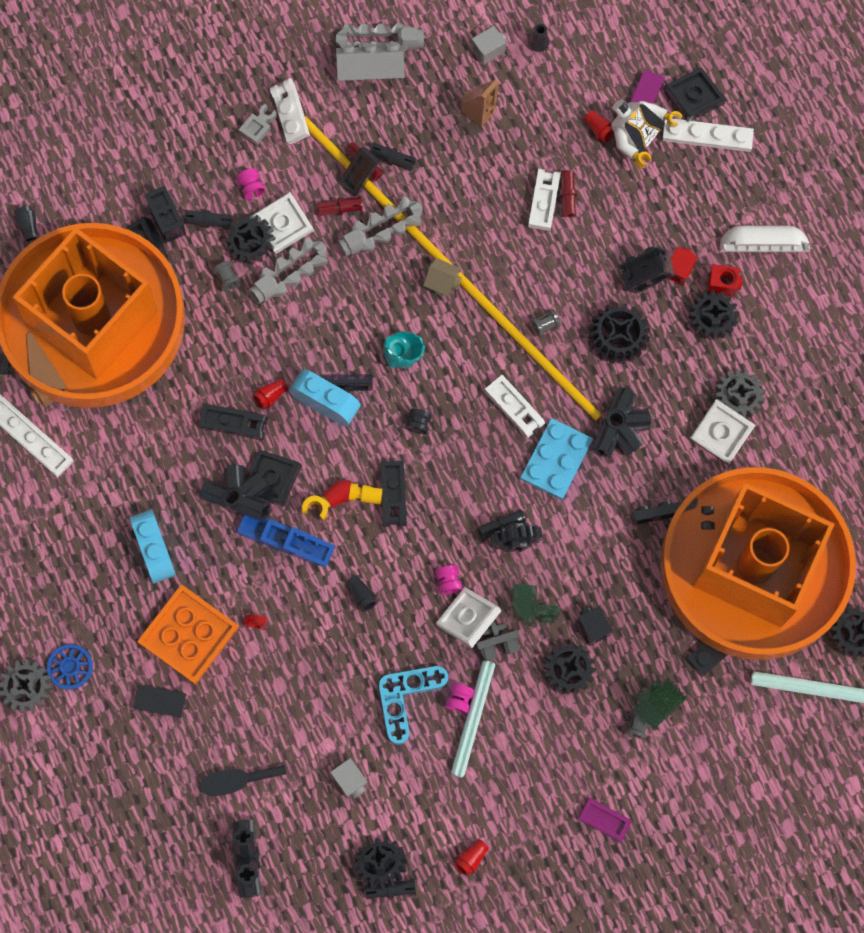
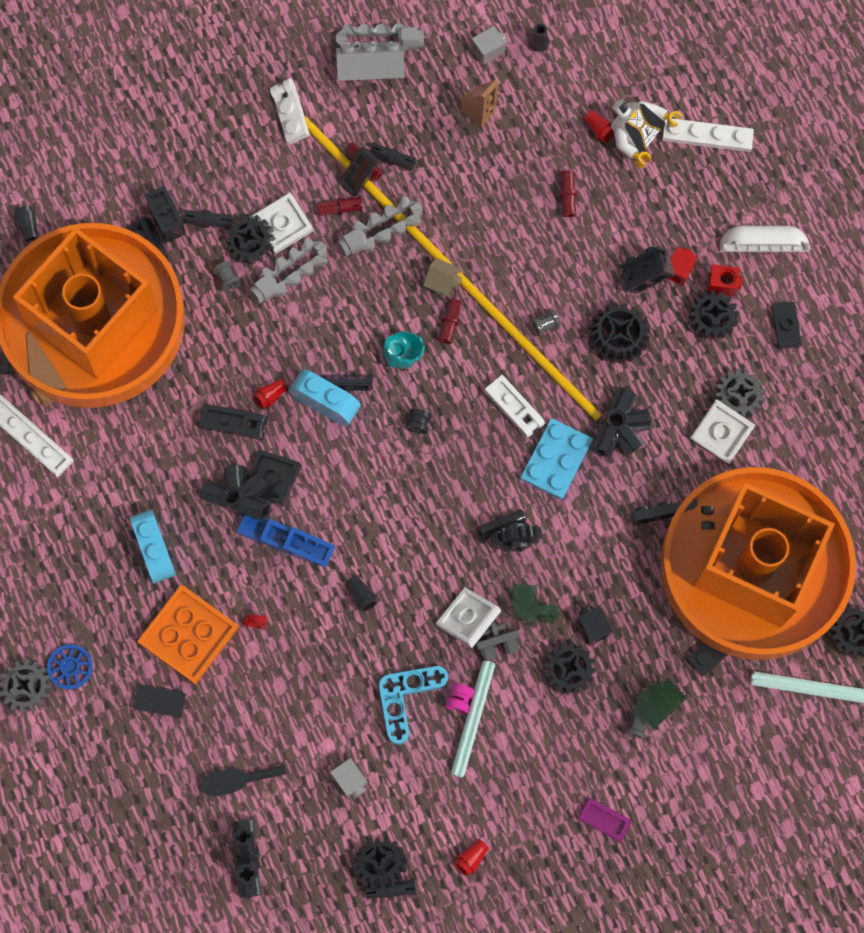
dark pink wheel [236,168,266,200] -> none
light grey plate [239,104,277,146] -> none
yellow piece [302,480,382,521] -> none
black plate [380,461,407,527] -> none
dark pink wheel [435,565,463,595] -> none
white plate [528,168,560,231] -> none
magenta tile [630,69,665,104] -> none
black plate [664,67,726,122] -> none
none -> dark red axle [438,298,462,345]
none -> black plate [771,302,802,349]

